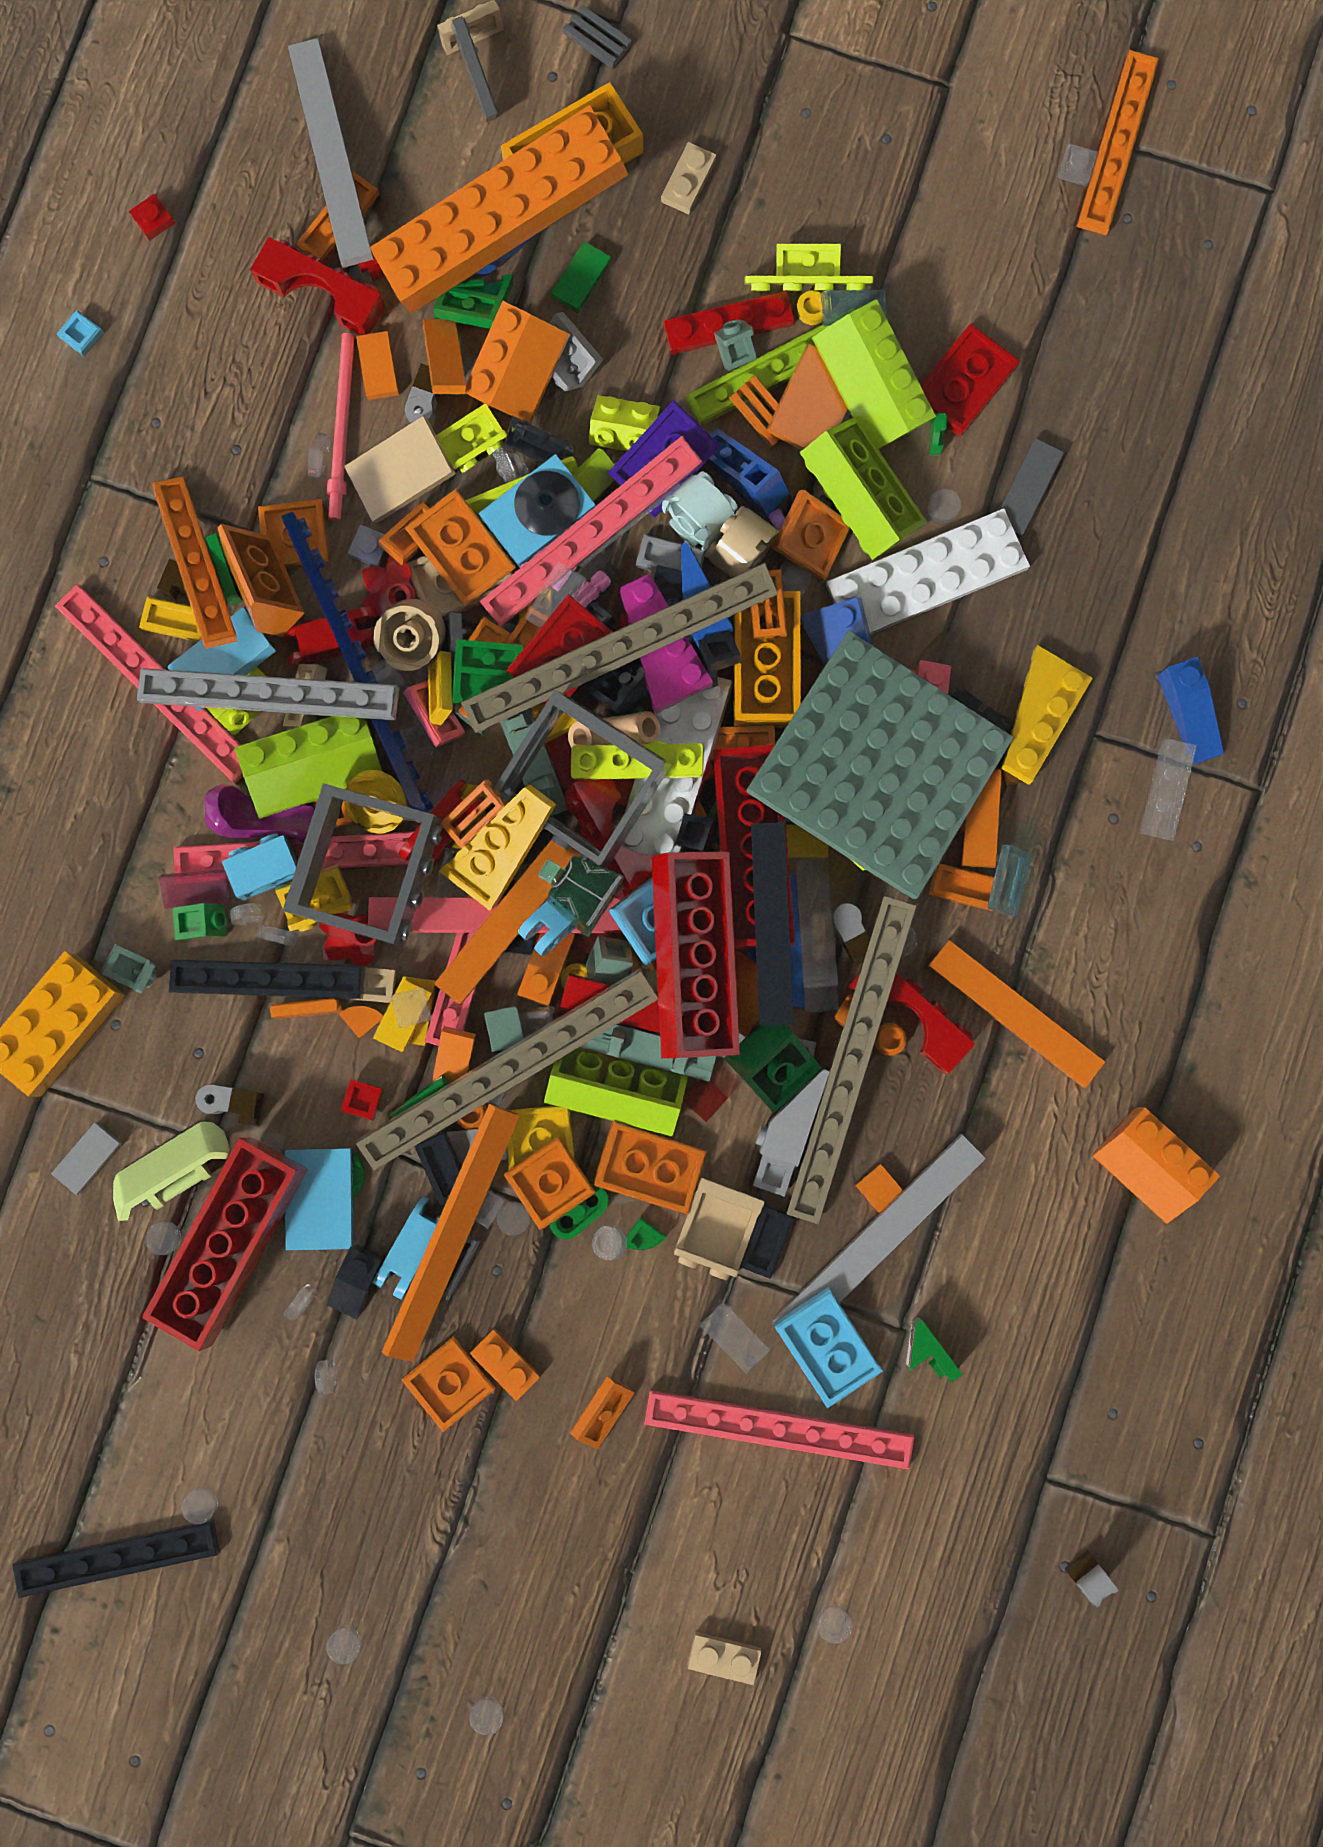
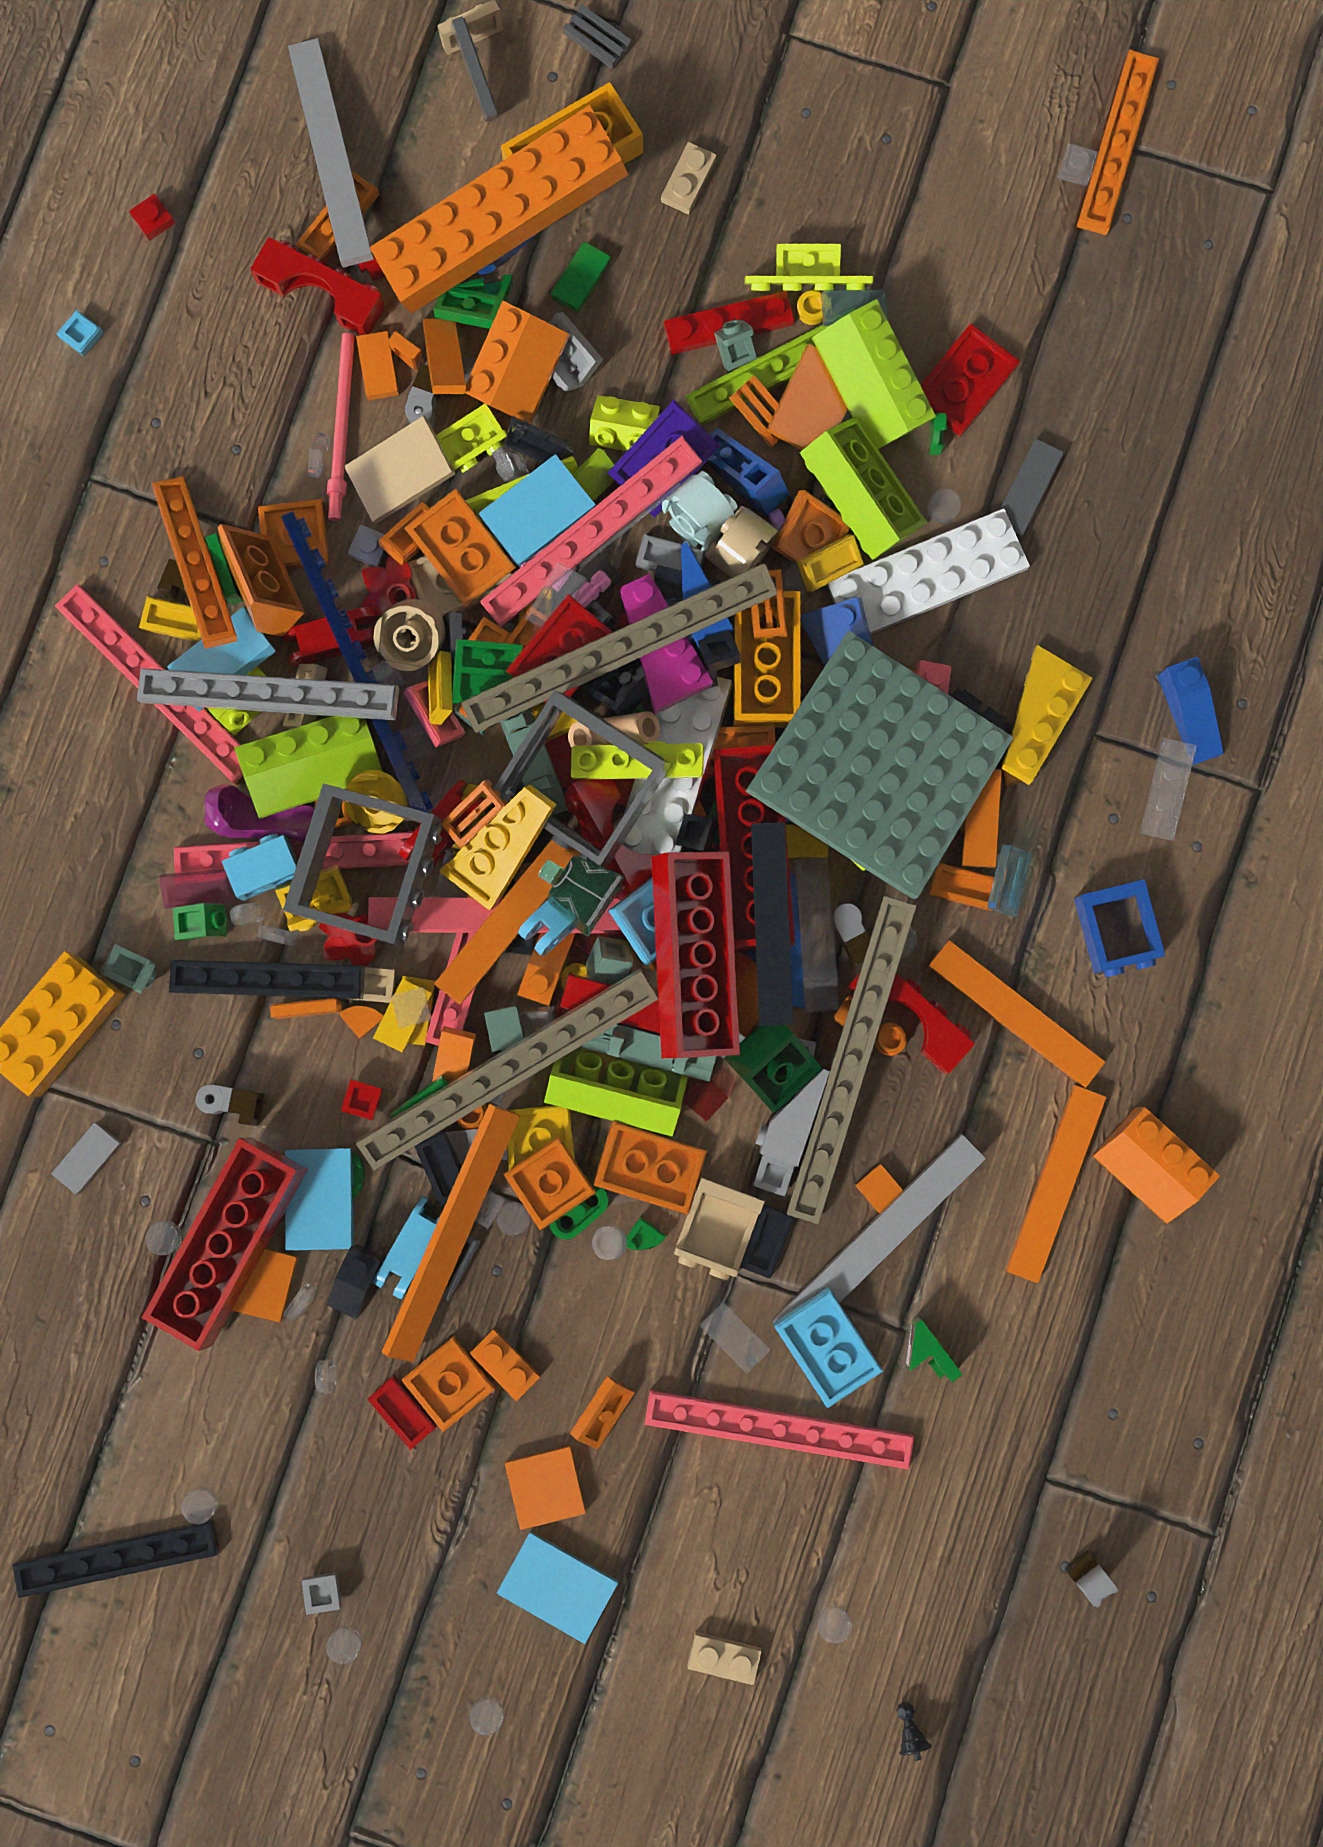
yellowish green piece [113,1122,230,1221] -> none
black dish [514,471,580,536] -> none
none -> orange tile [232,1248,299,1323]
none -> light grey plate [302,1572,342,1615]
none -> red tile [367,1375,437,1450]
none -> orange tile [388,331,424,371]
none -> medium azure tile [497,1530,618,1644]
none -> orange tile [505,1445,586,1530]
none -> yellow tile [797,535,864,592]
none -> black piece [896,1702,932,1761]
none -> orange tile [1005,1085,1106,1284]
none -> blue window [1074,879,1165,978]

